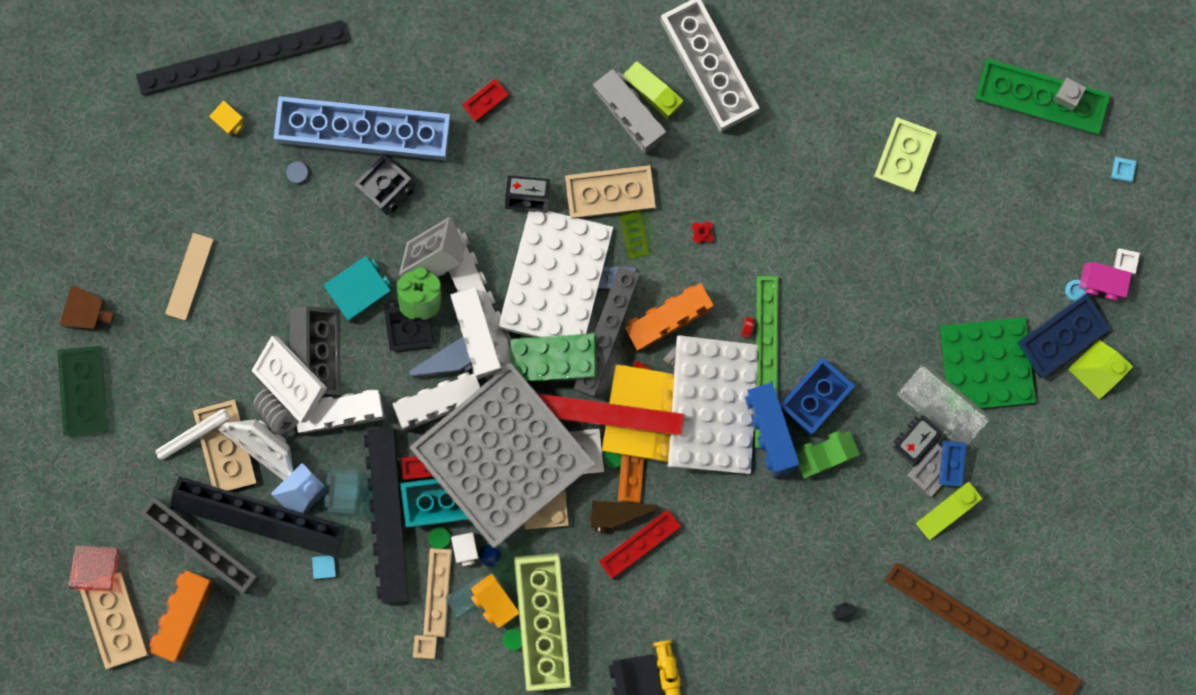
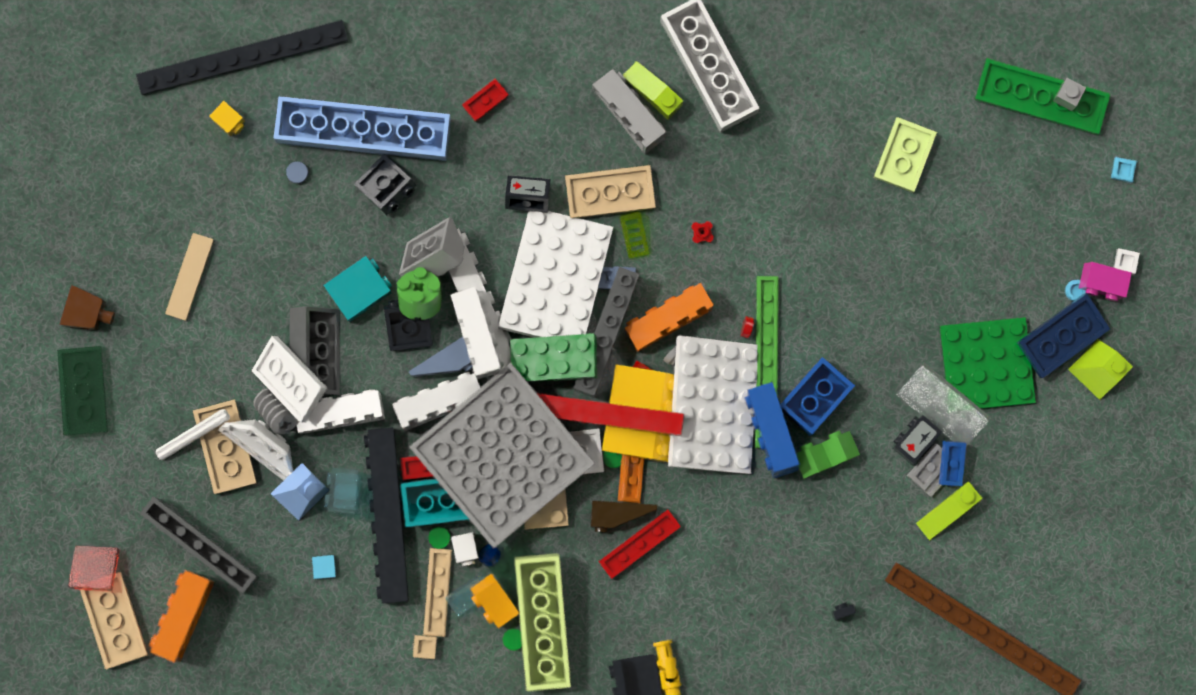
black brick [170,476,346,558] -> none

